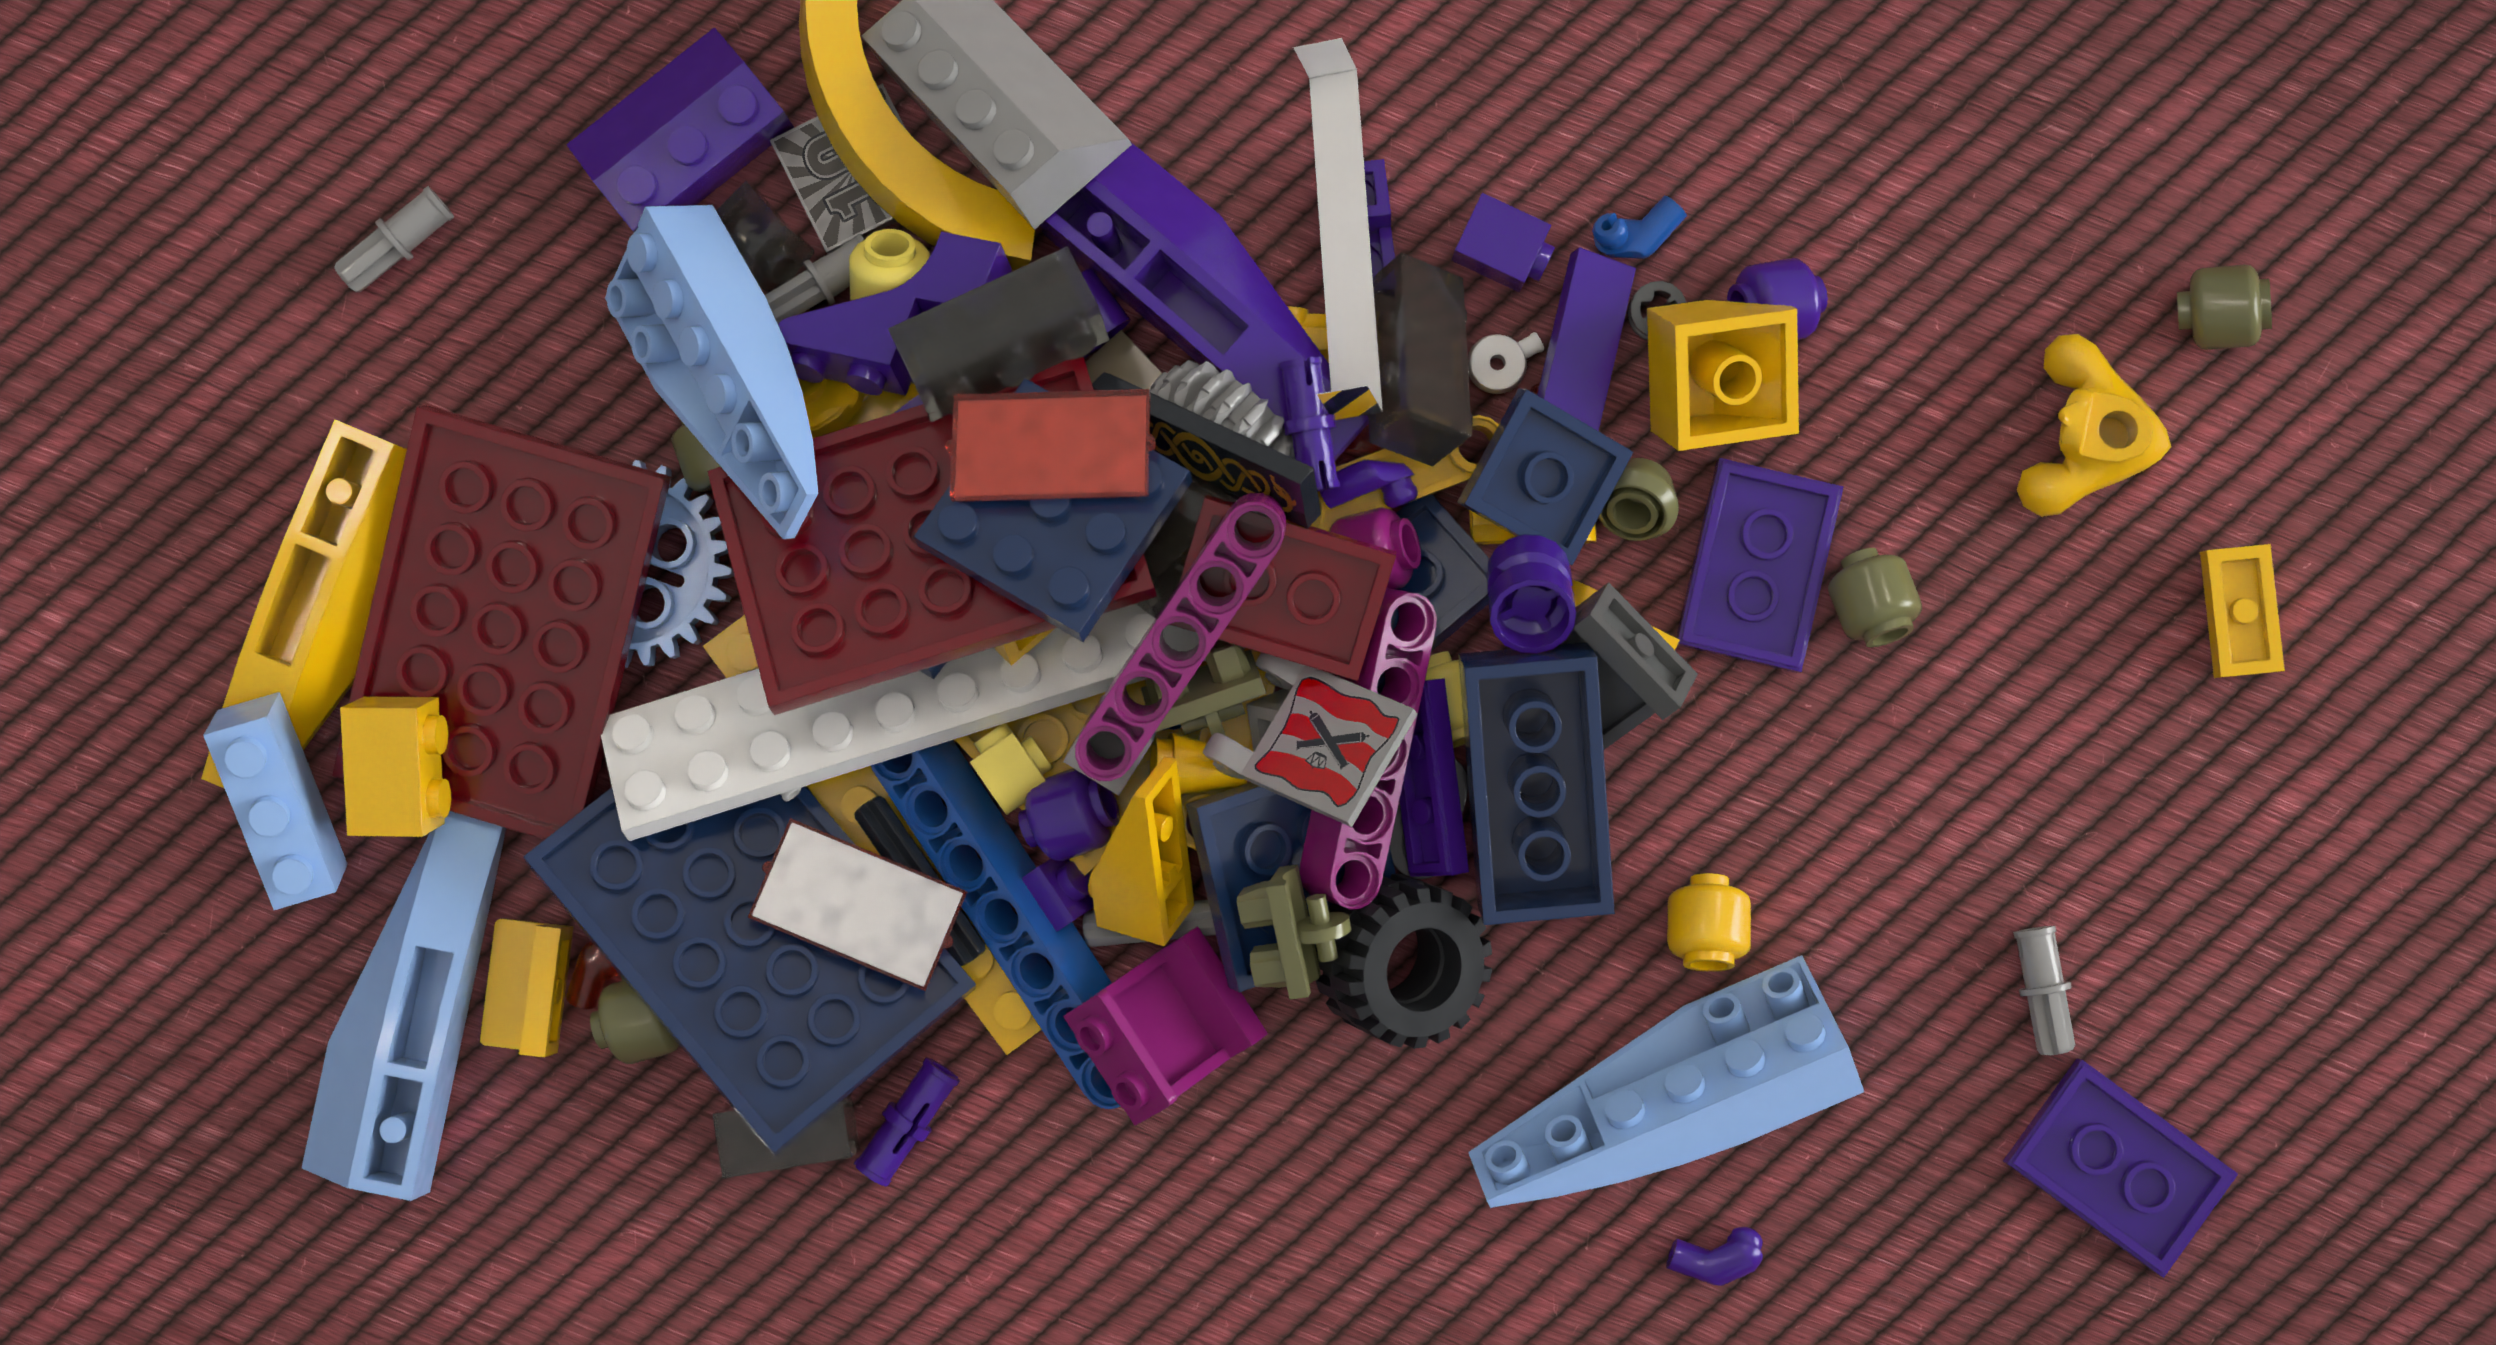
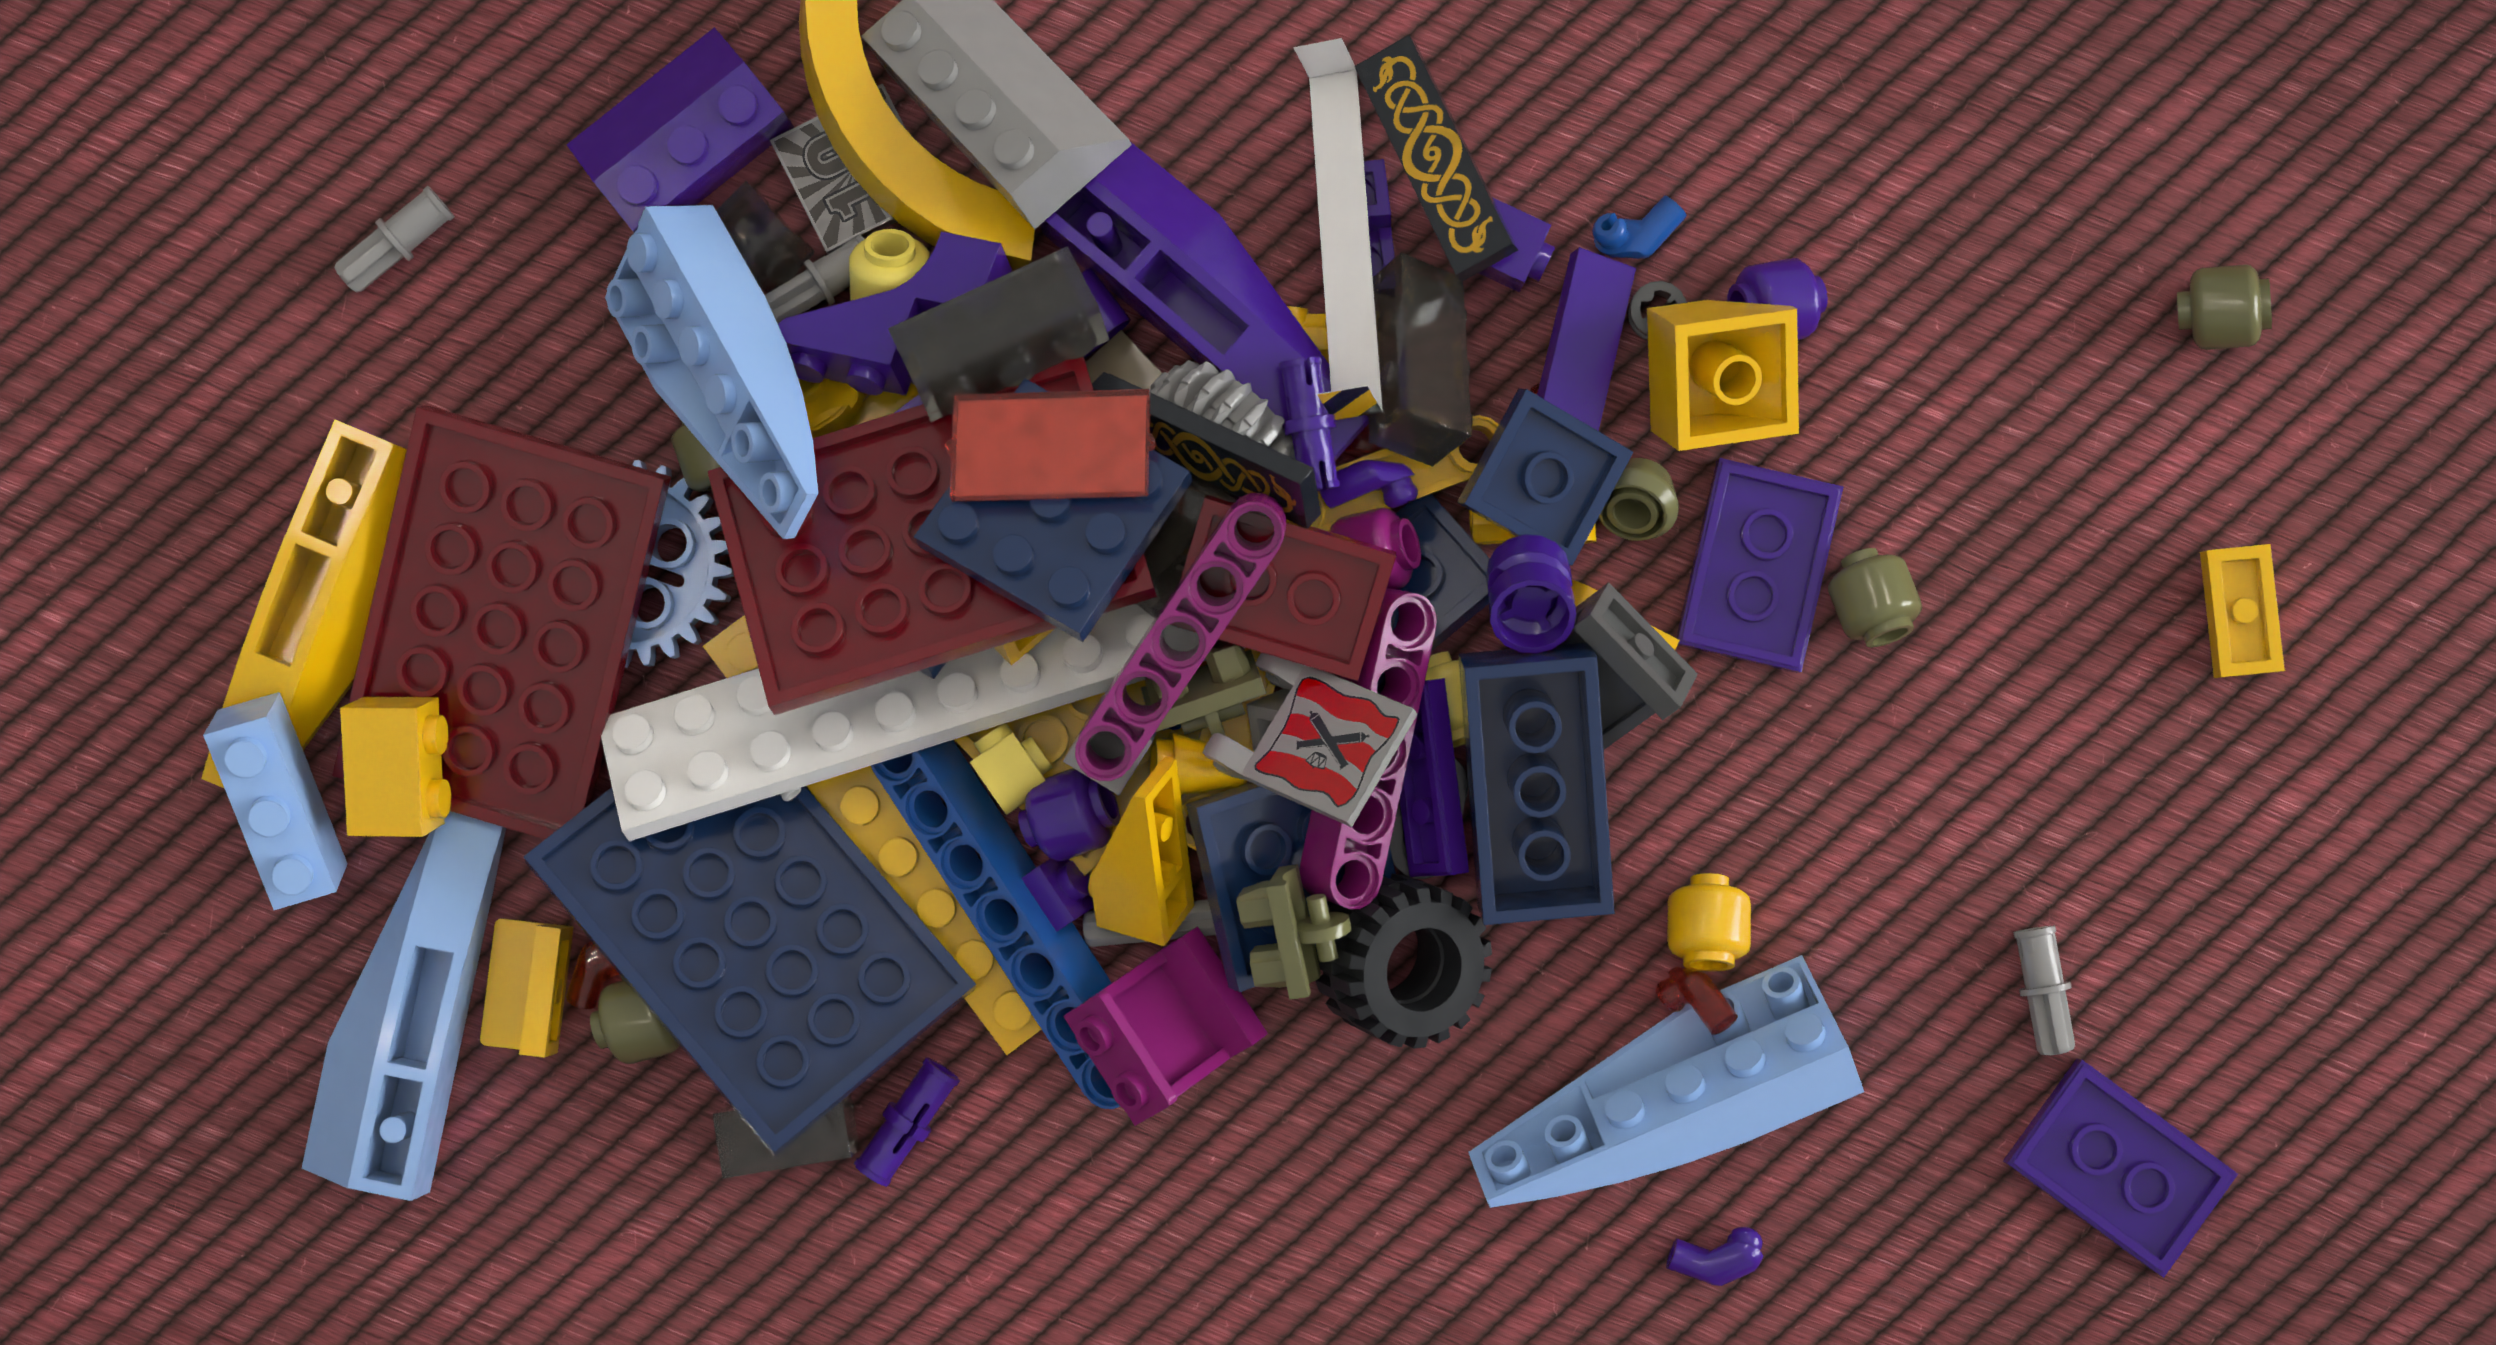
flat silver piece [748,818,968,991] -> none
black axle [854,796,986,966] -> none
white piece [1467,332,1544,394] -> none
yellow head [2017,334,2171,517] -> none
none -> black tile [1354,35,1518,282]
none -> clear red arm [1655,966,1738,1035]

